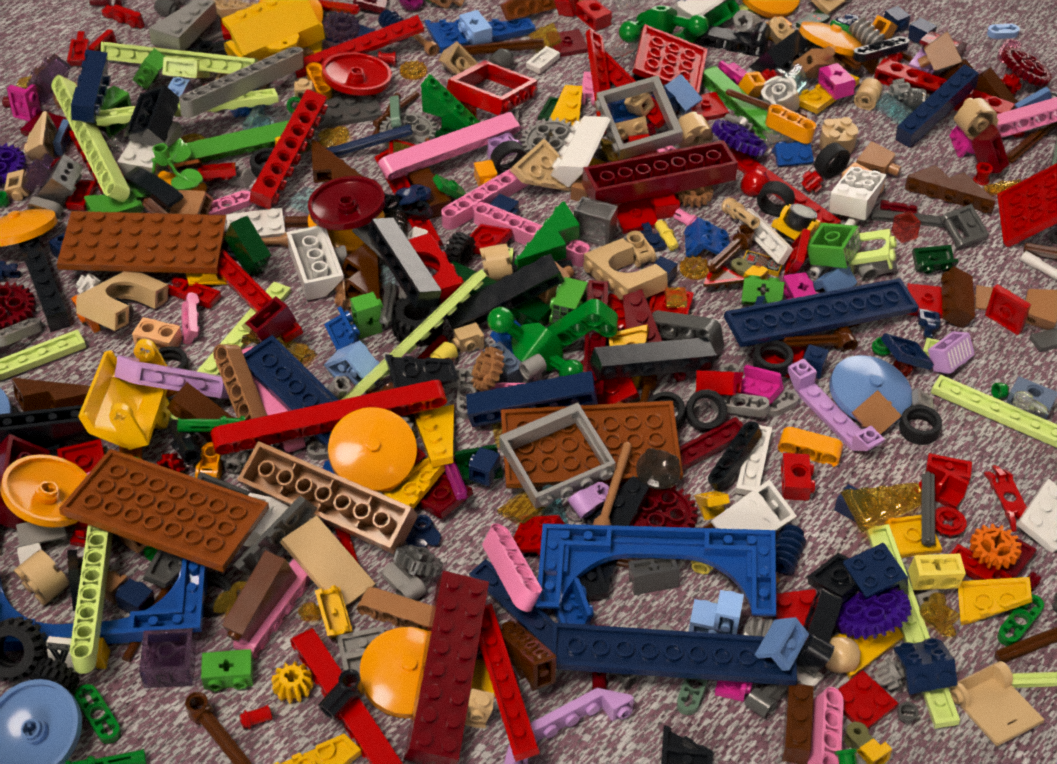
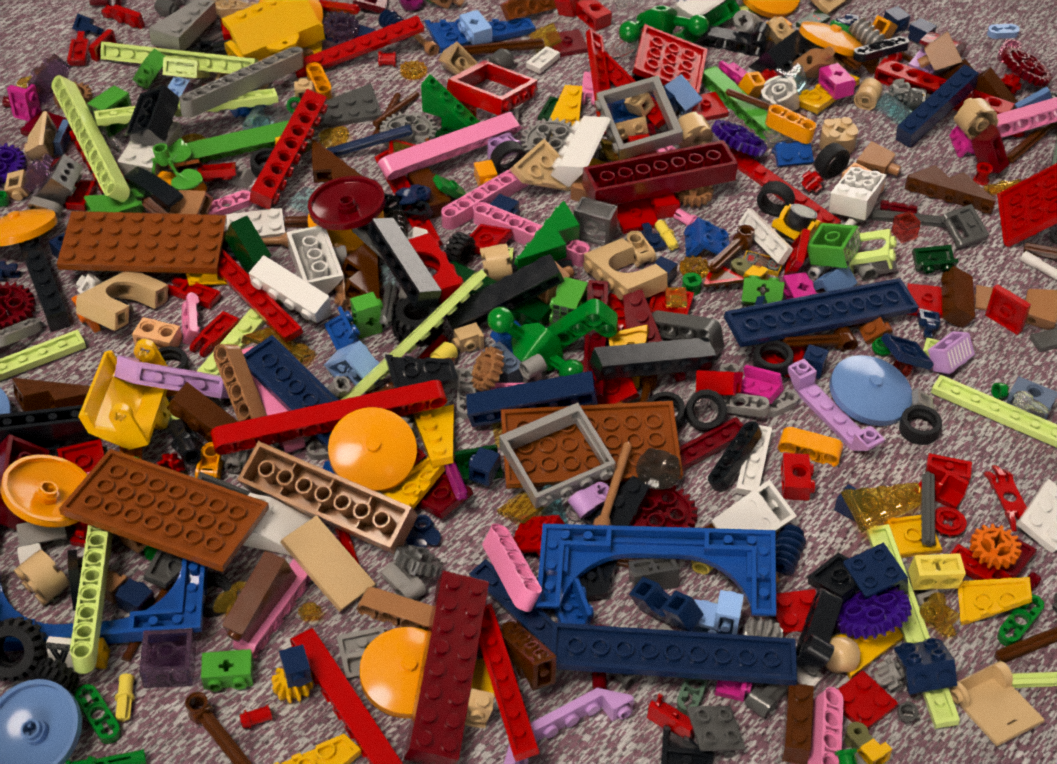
dark blue wedge [71,49,111,123] -> none
green pin [177,416,245,432] -> none
dark grey wing [234,496,317,576] -> none
dark red slope [241,296,297,343] -> none
yellow hinge [315,585,353,639] -> none
black piece [318,669,364,720] -> none
red dish [321,52,392,96] -> none
sand green beam [389,95,402,129] -> none
yellow slope [694,491,730,520] -> none
tan pin [721,197,760,229] -> none
light grey bar [725,114,754,131] -> none
red hair [740,169,770,197] -> none
medium blue panel [755,617,809,671] -> none
medium nougat piece [851,390,901,435] -> none
none -> dark blue plate [72,13,104,35]
none -> light yellow axle [115,674,135,722]
none -> red hinge [189,311,240,358]
none -> white slope [249,255,332,323]
none -> dark blue brick [279,644,312,688]
none -> dark blue arch [629,577,704,632]
none -> red hinge [647,693,695,739]
none -> green wheel [681,273,702,296]
none -> dark grey hinge [686,706,746,759]
none -> dark orange bracket [858,317,893,345]

